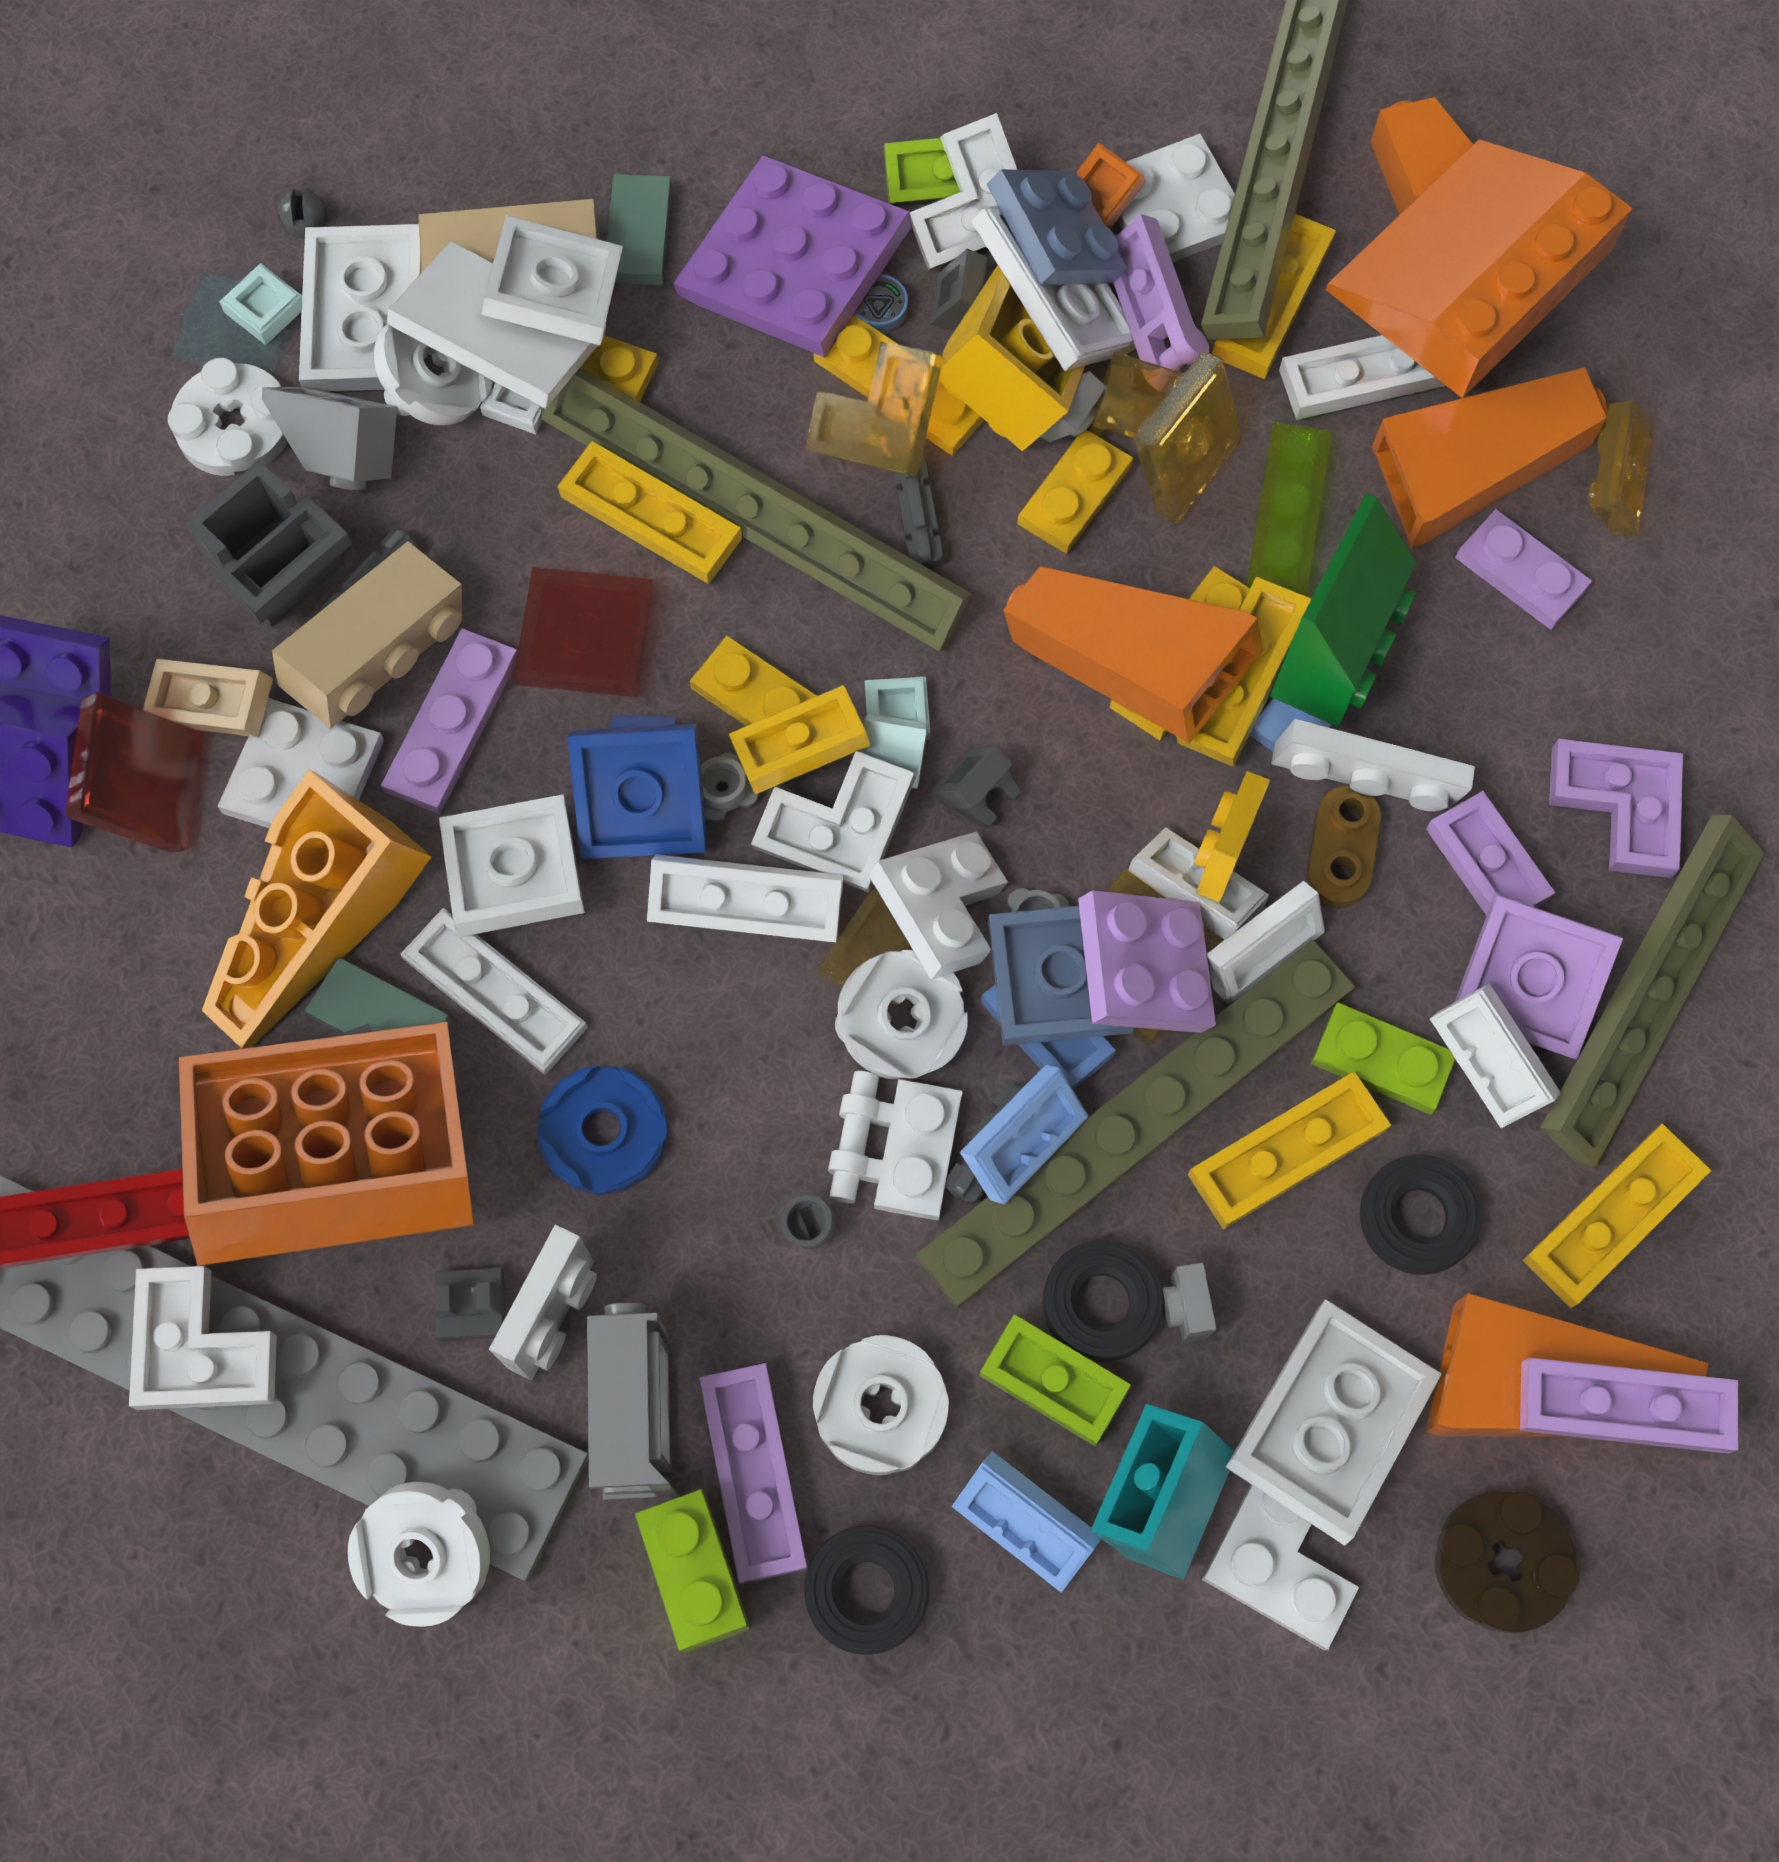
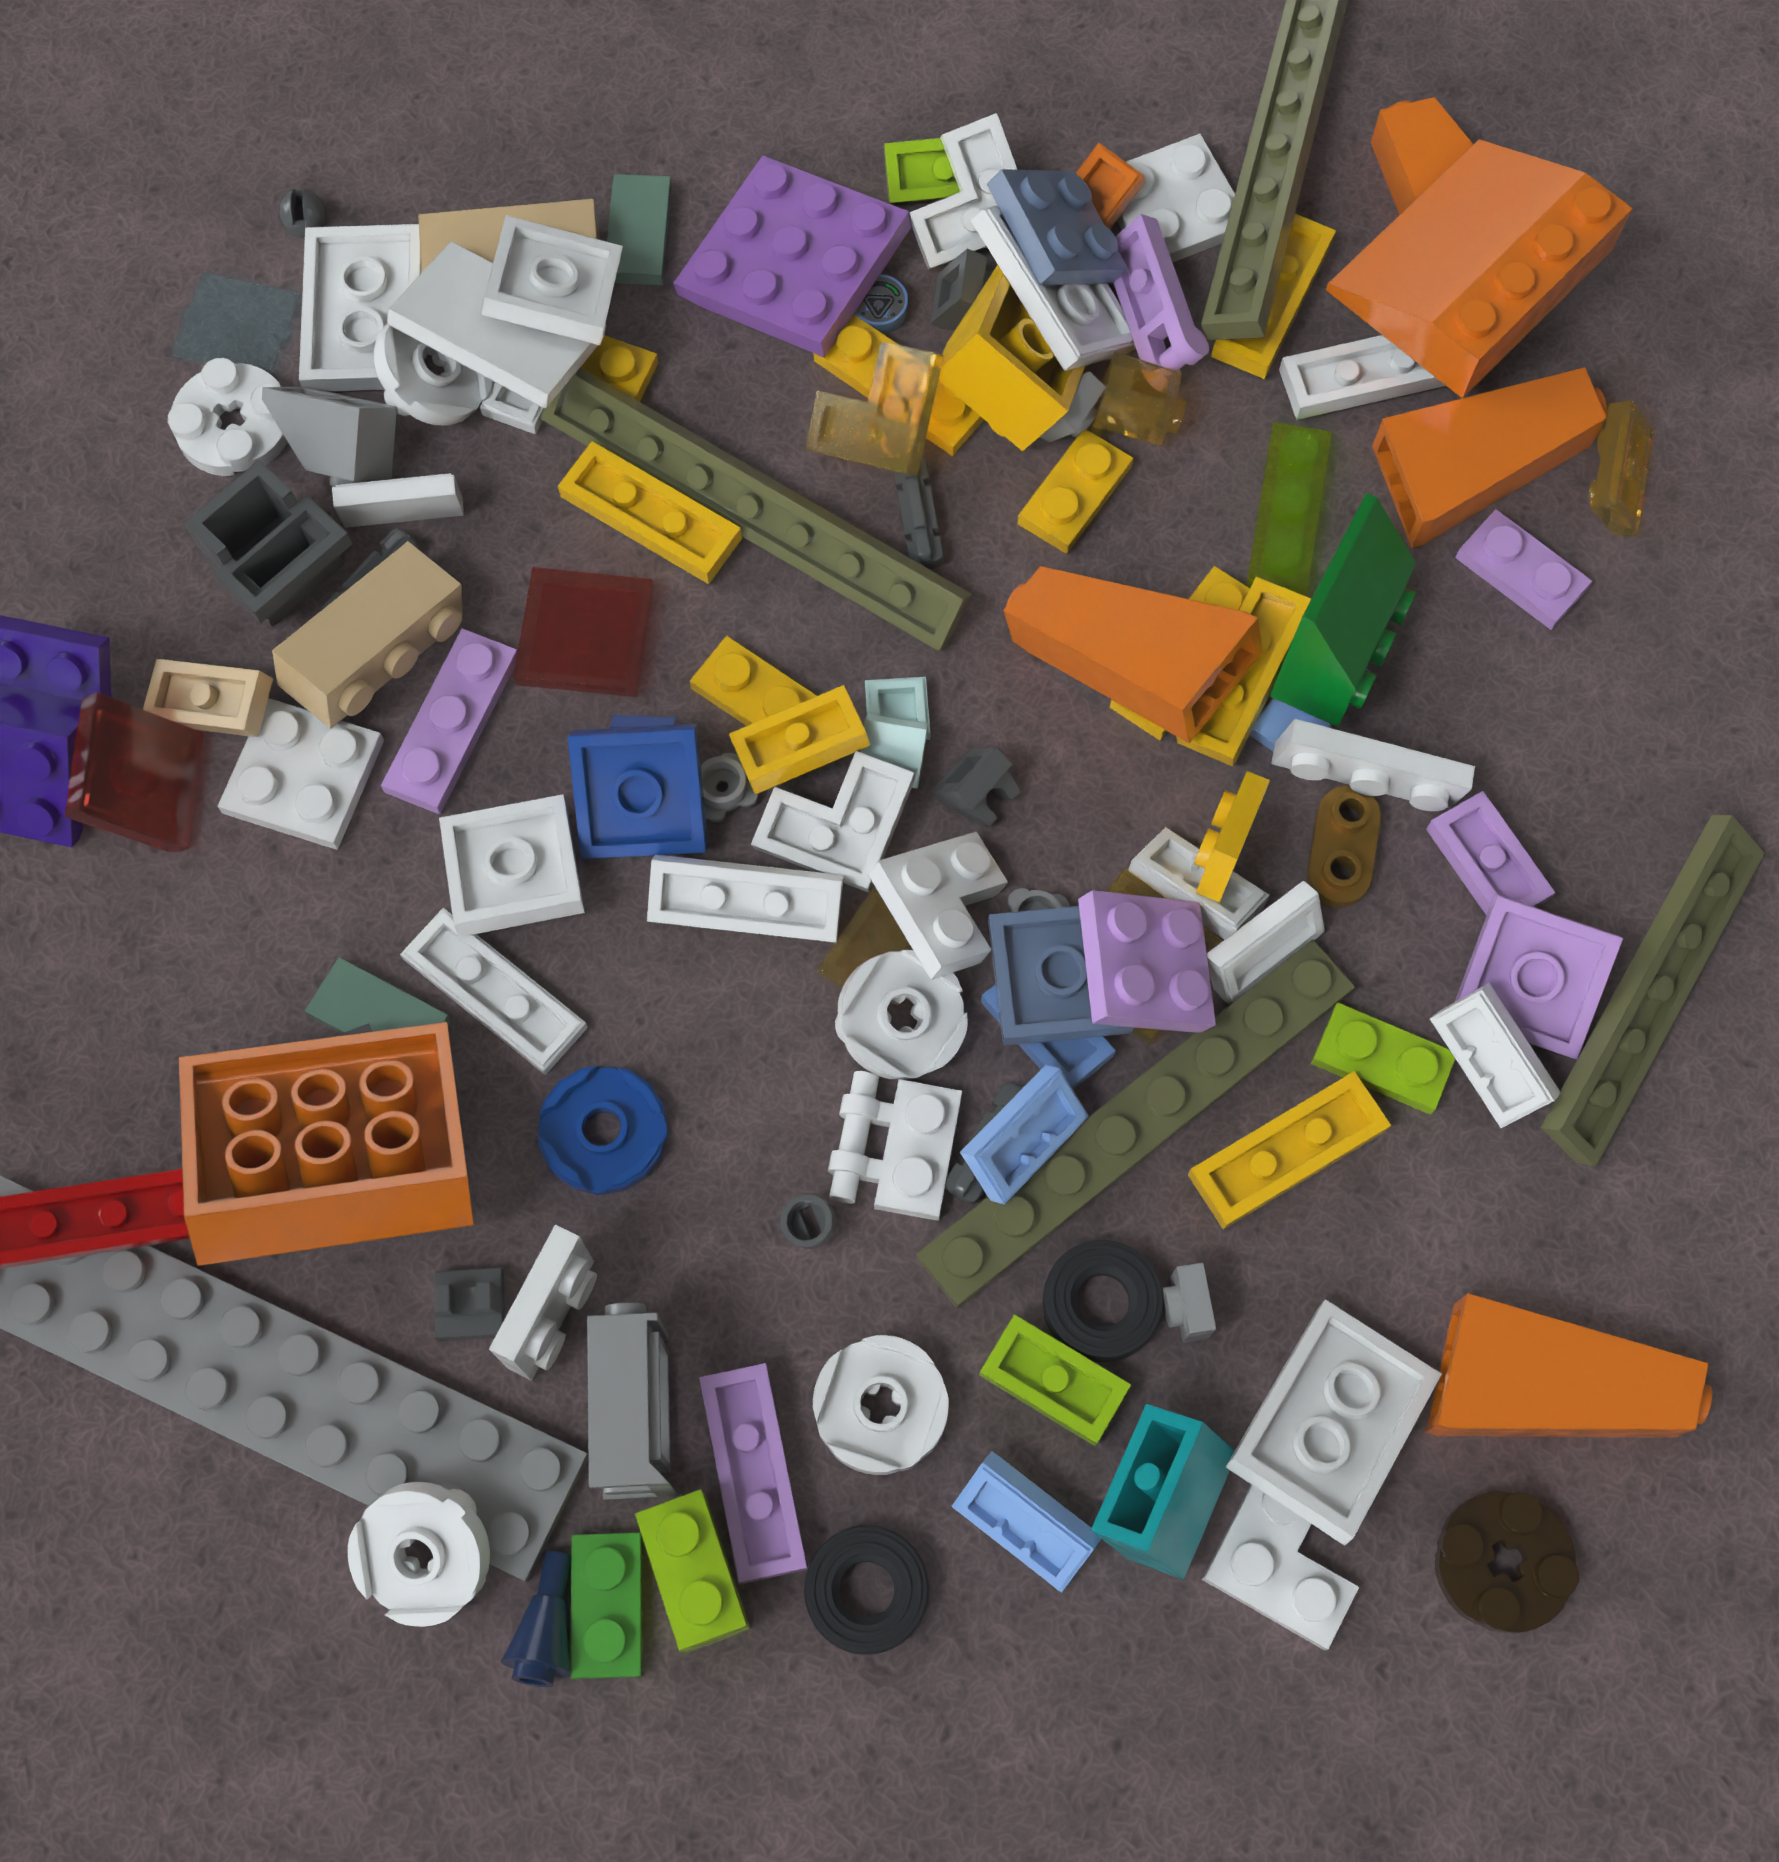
white plate [129,1266,277,1410] -> none
light orange wedge [202,770,432,1049] -> none
light aqua tile [219,263,302,345] -> none
clear yellow plate [1134,351,1242,525] -> none
black tyre [1360,1155,1482,1275] -> none
lavender plate [1520,1358,1738,1454] -> none
yellow plate [1522,1124,1712,1308] -> none
lavender plate [1549,739,1683,878] -> none
none -> white tile [332,473,464,528]
none -> dark blue cone [501,1551,571,1687]
none -> bright green plate [571,1533,643,1679]

